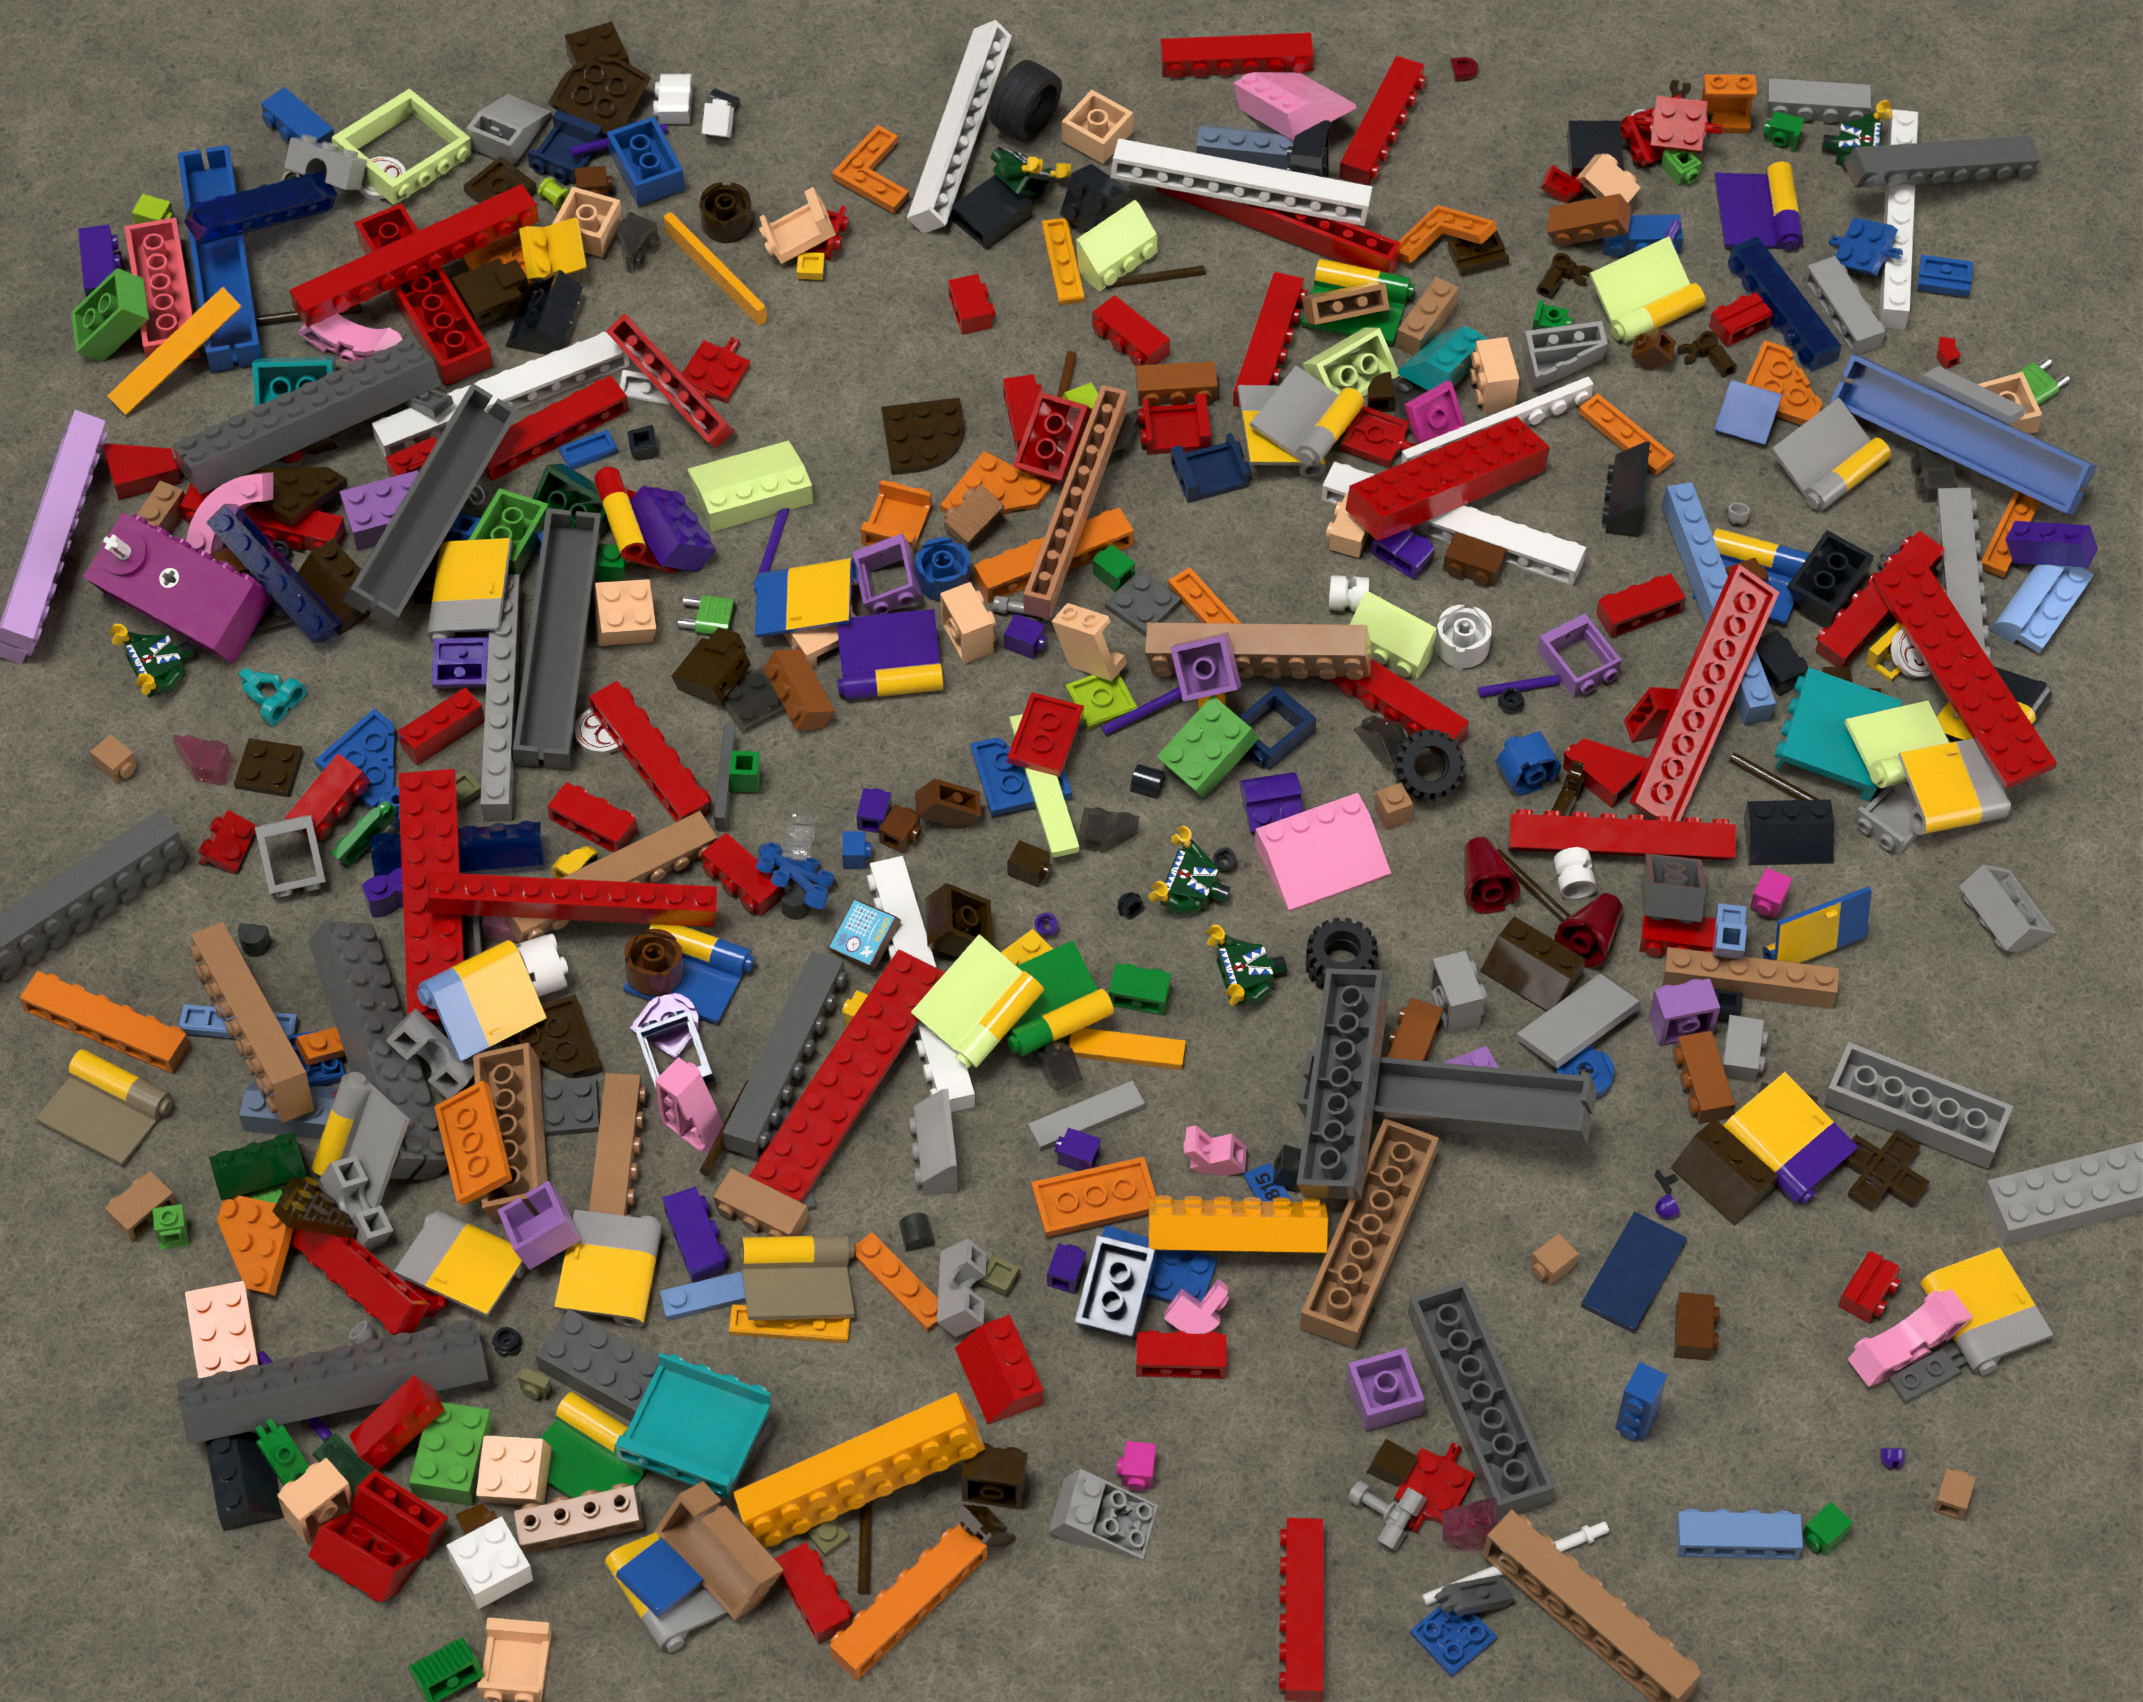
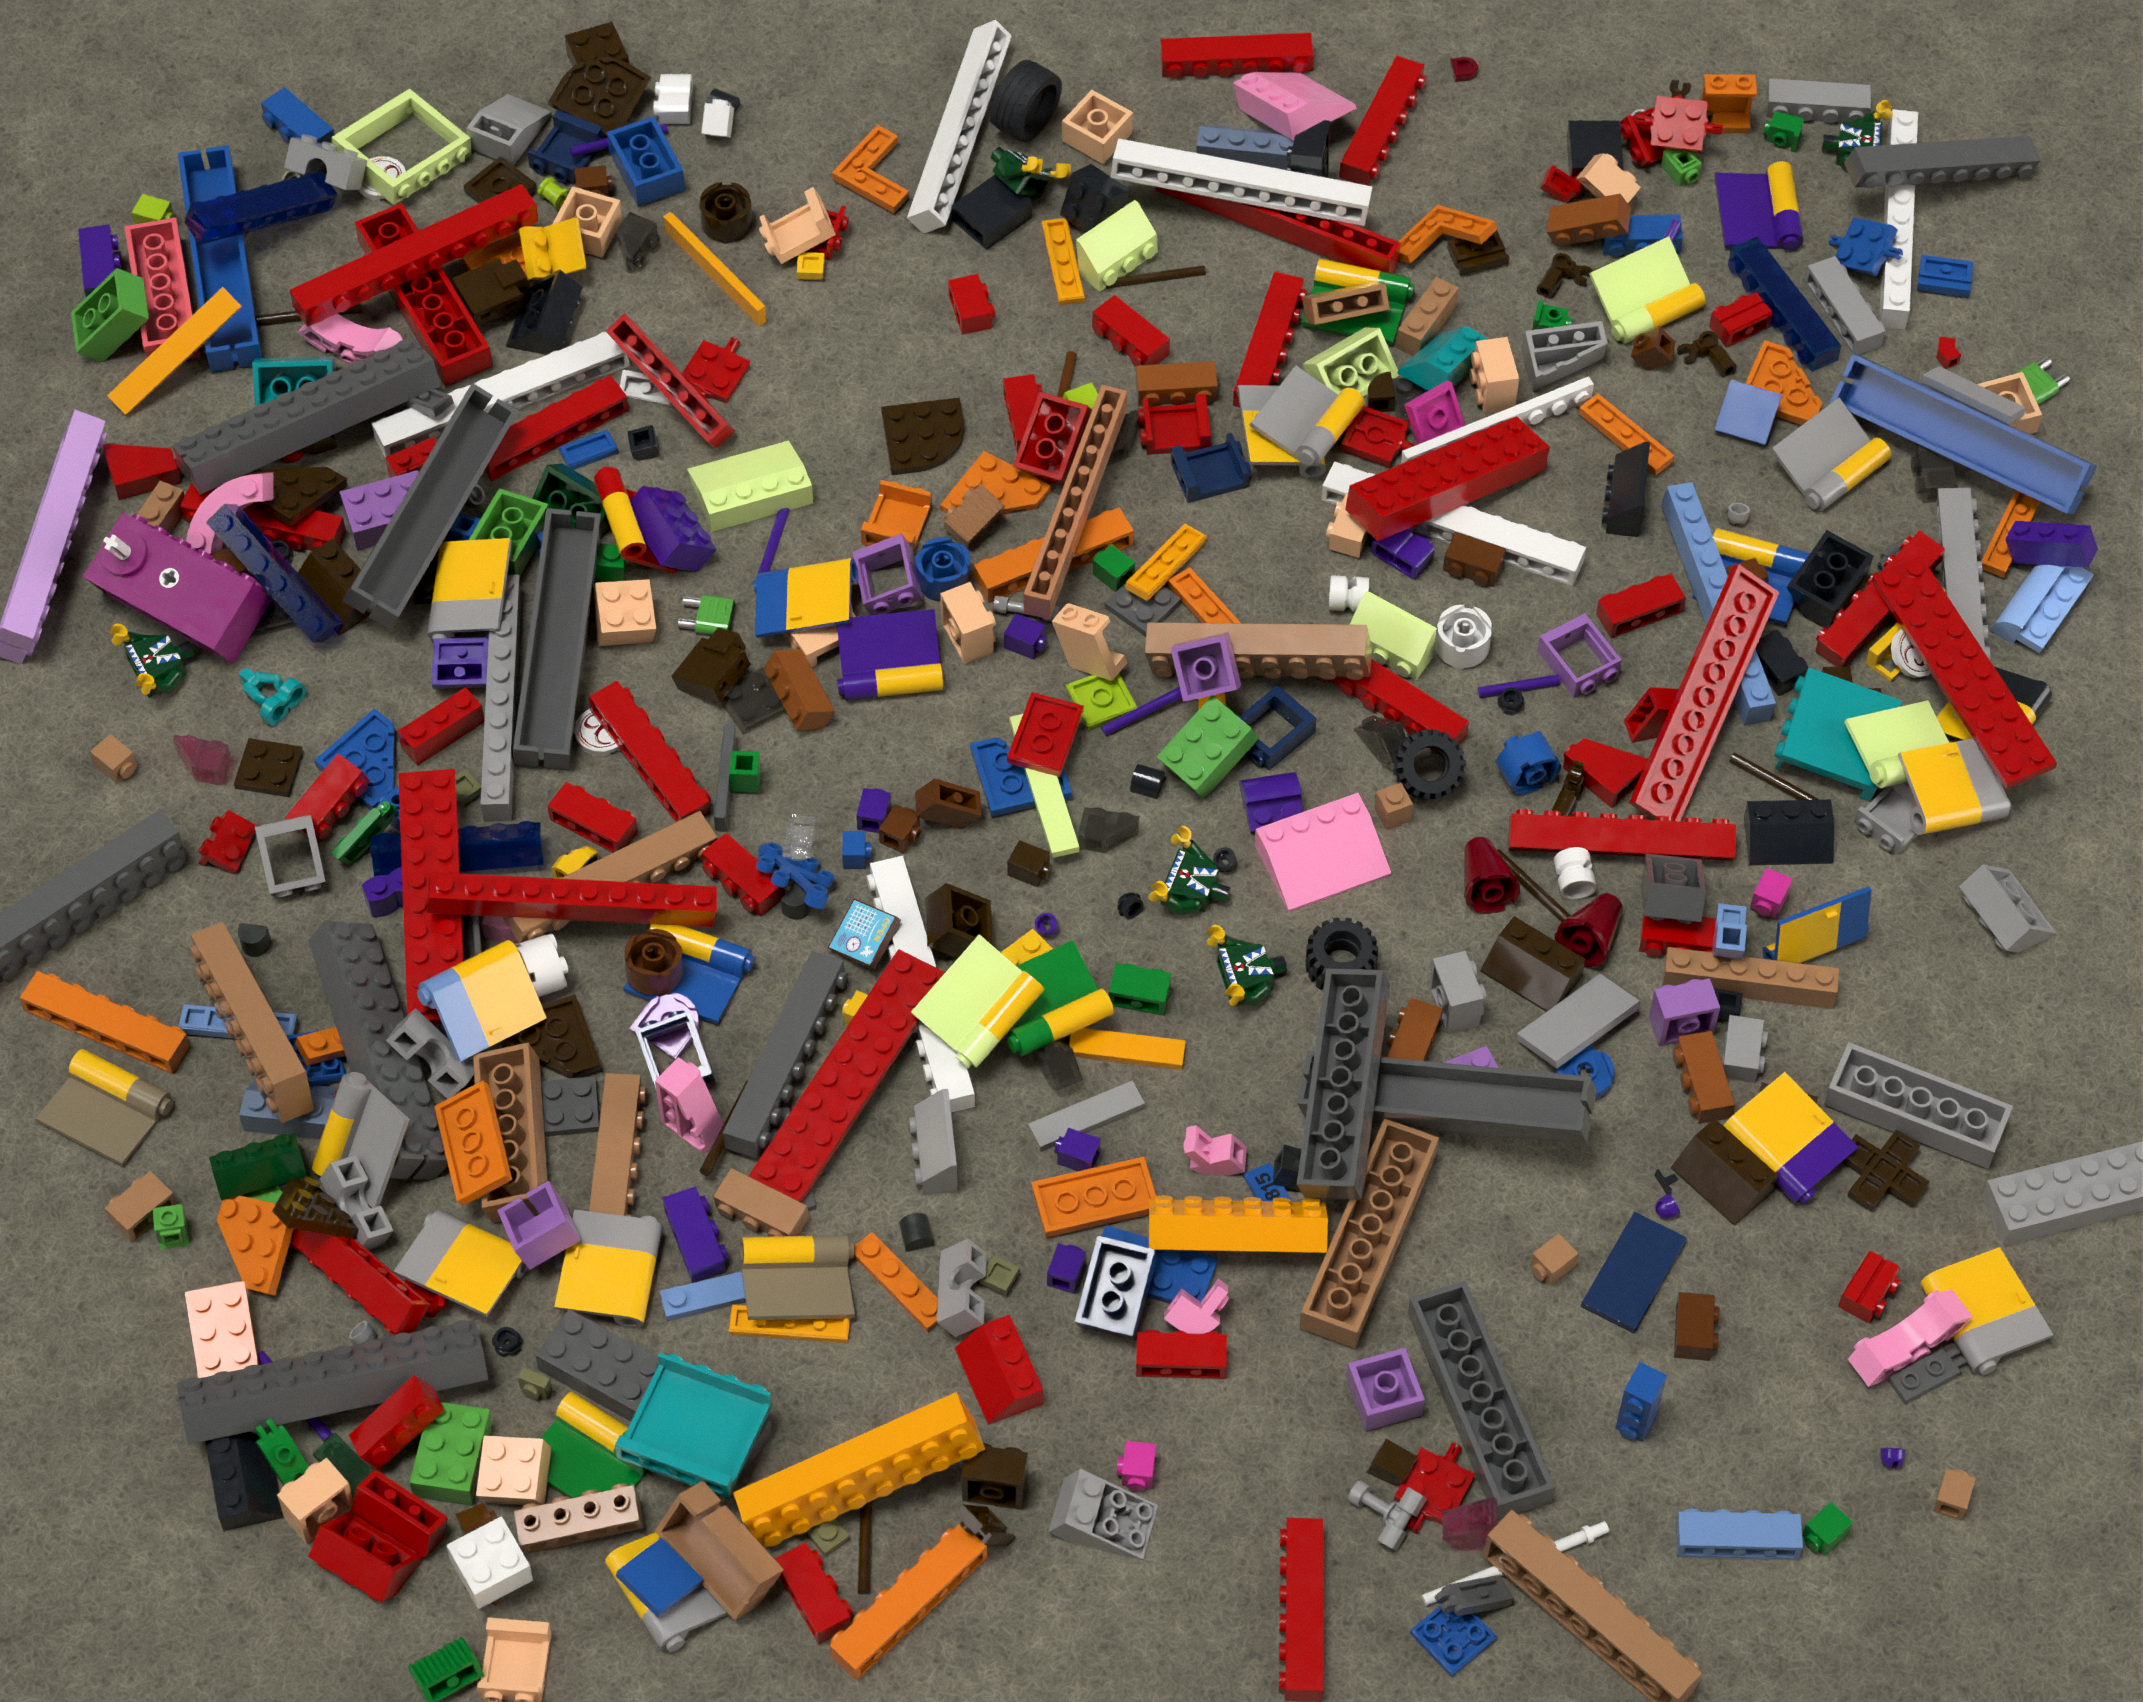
none -> light orange tile [1125,524,1207,601]

